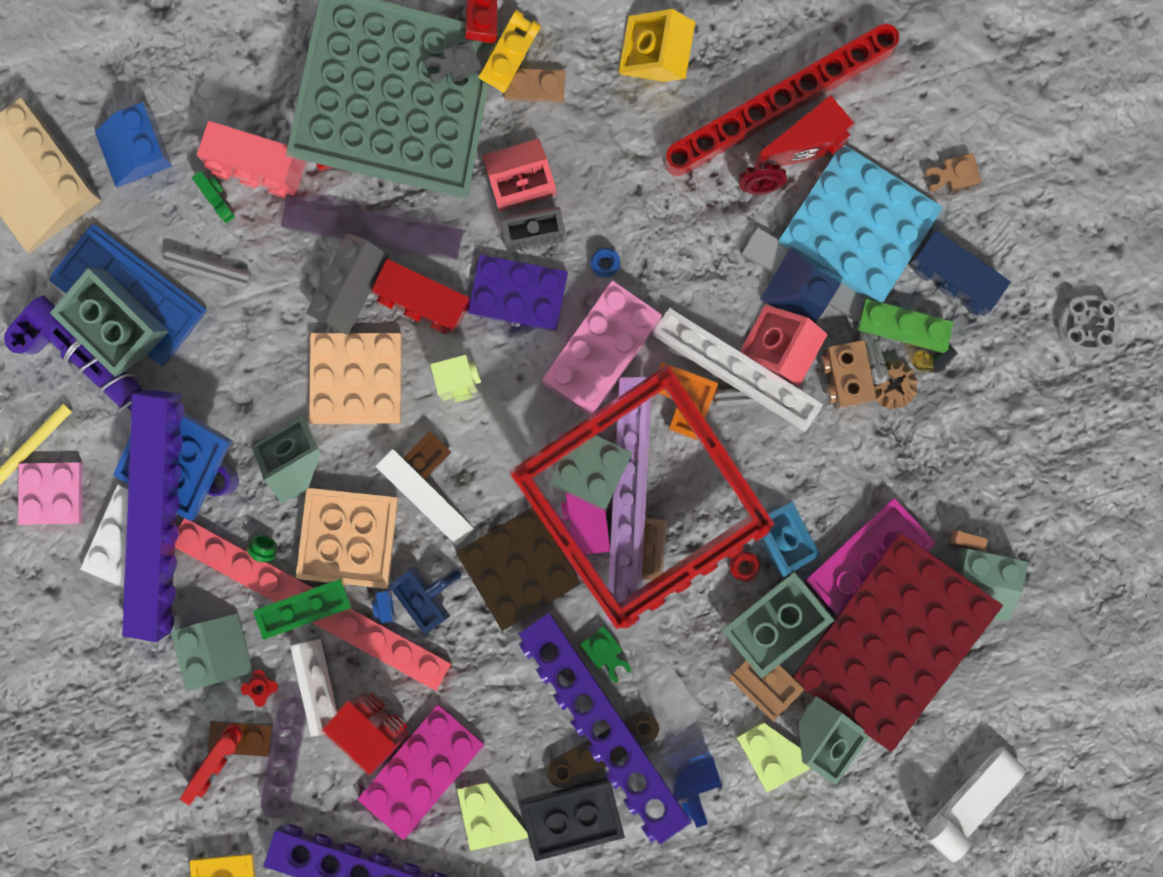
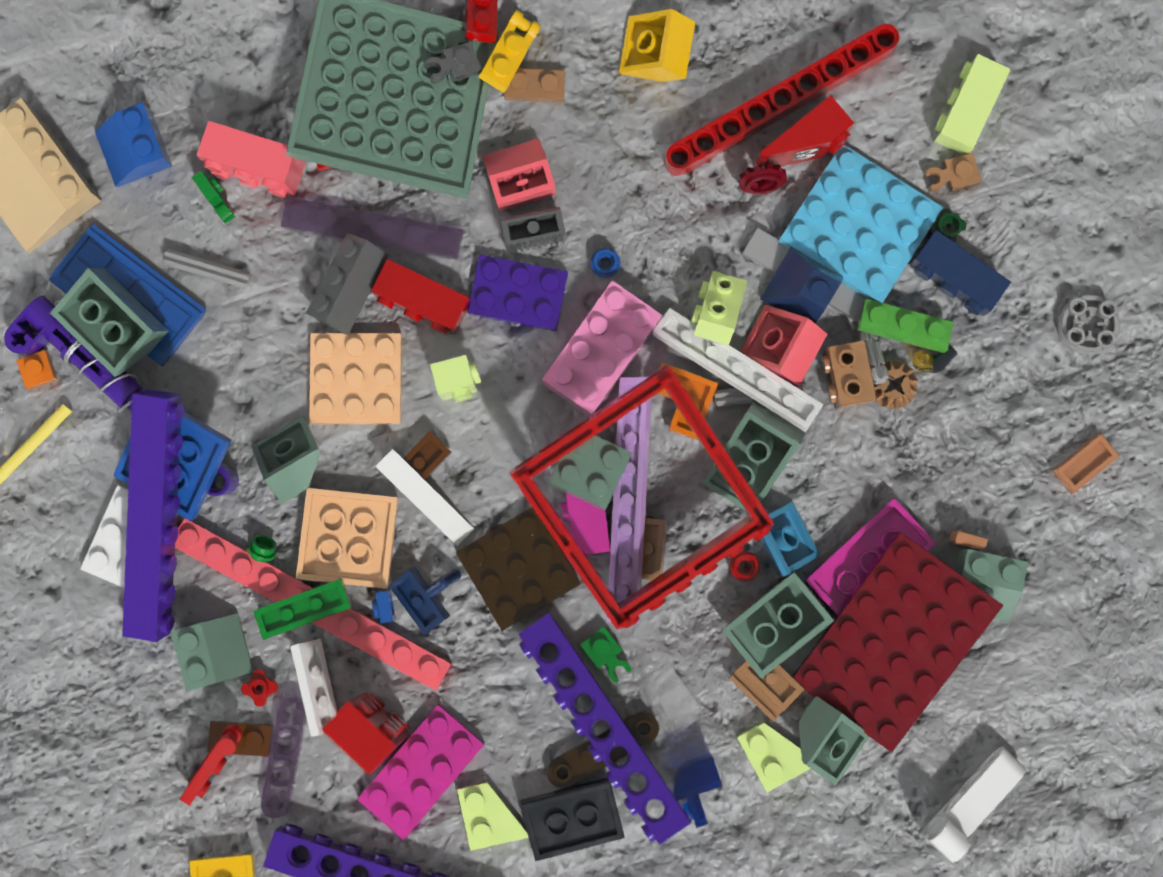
bright pink plate [18,462,83,525] -> none
none -> orange plate [16,350,58,390]
none -> yellowish green brick [691,271,747,345]
none -> sand green slope [702,401,805,511]
none -> dark green plate [930,209,967,242]
none -> yellowish green brick [934,54,1011,155]
none -> nougat tile [1052,432,1120,494]

